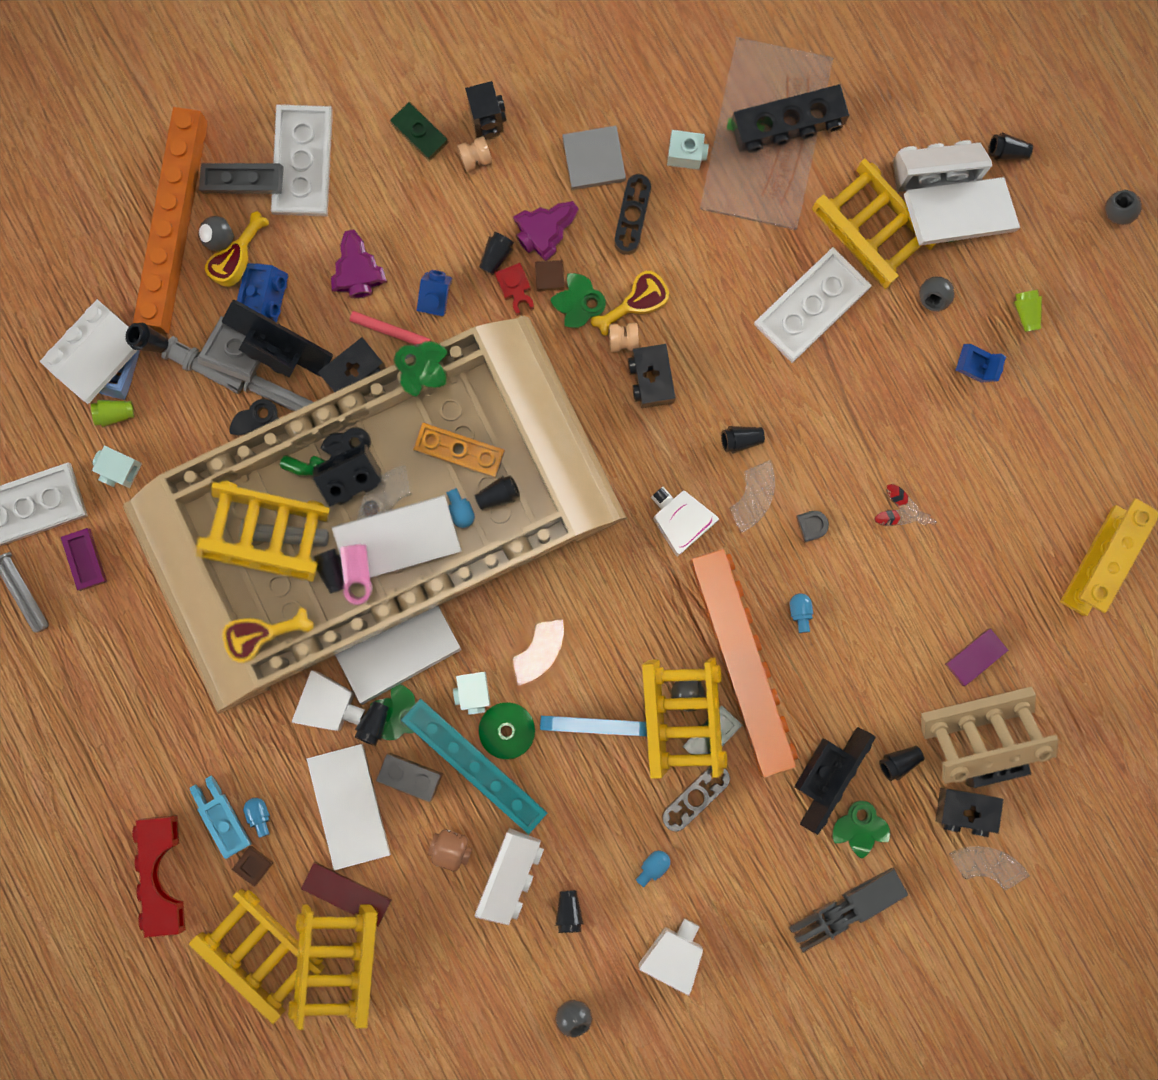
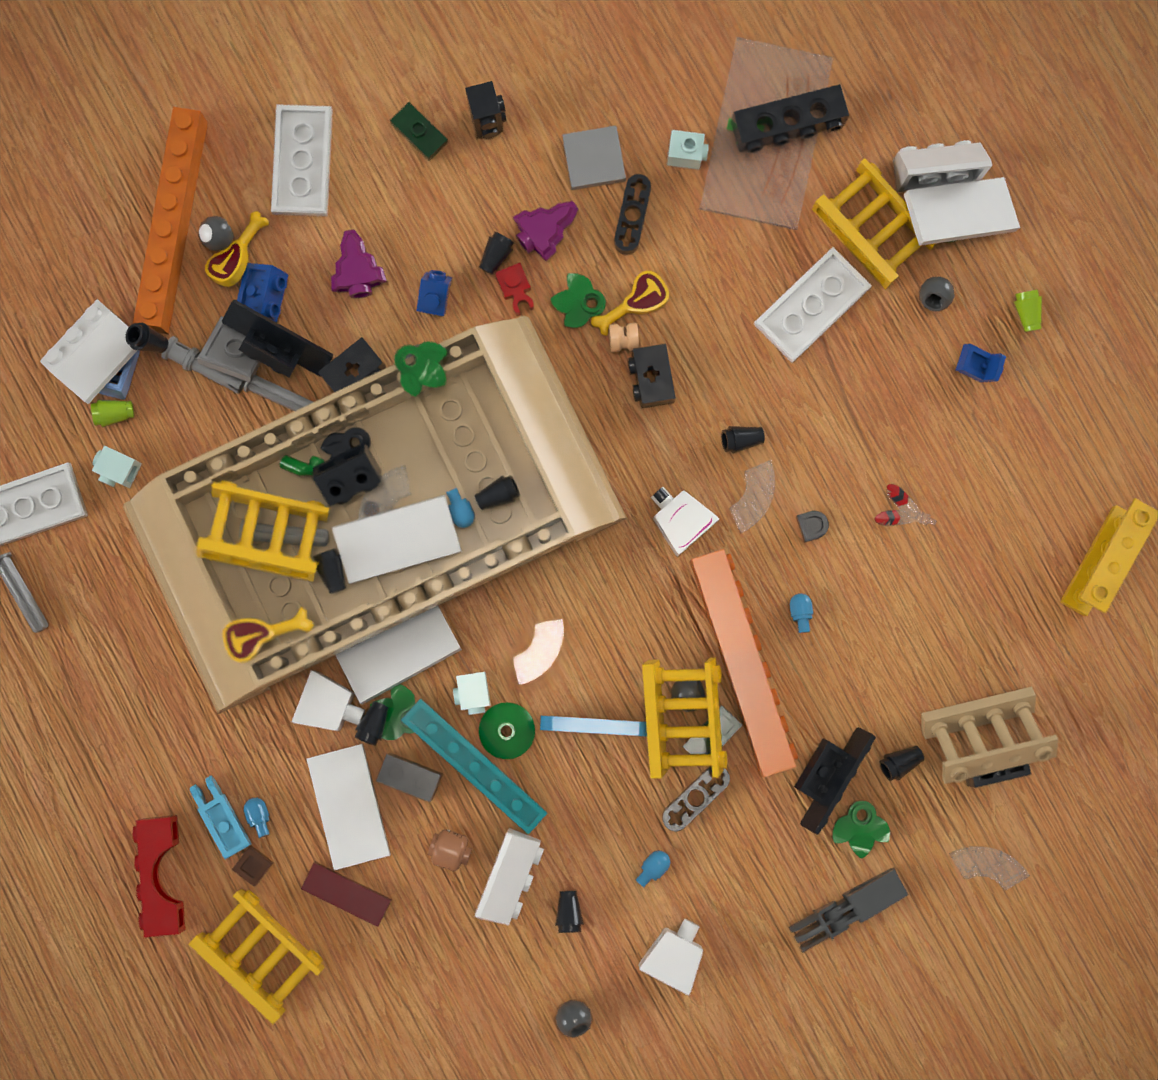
magenta tile [61,528,107,591] -> none
dark grey plate [199,163,284,194] -> none
black plate [230,399,280,435] -> none
yellow fence [288,905,377,1030] -> none
bright pink piece [340,544,373,605] -> none
coral bar [350,311,431,345] -> none
light orange tile [413,423,505,478] -> none
light nougat wheel [457,136,492,172] -> none
reddish brown tile [535,260,565,291] -> none
black brick [935,788,1004,837] -> none
magenta tile [945,628,1009,686] -> none
black cone [988,132,1033,160] -> none
dark grey piece [1105,190,1142,225] -> none

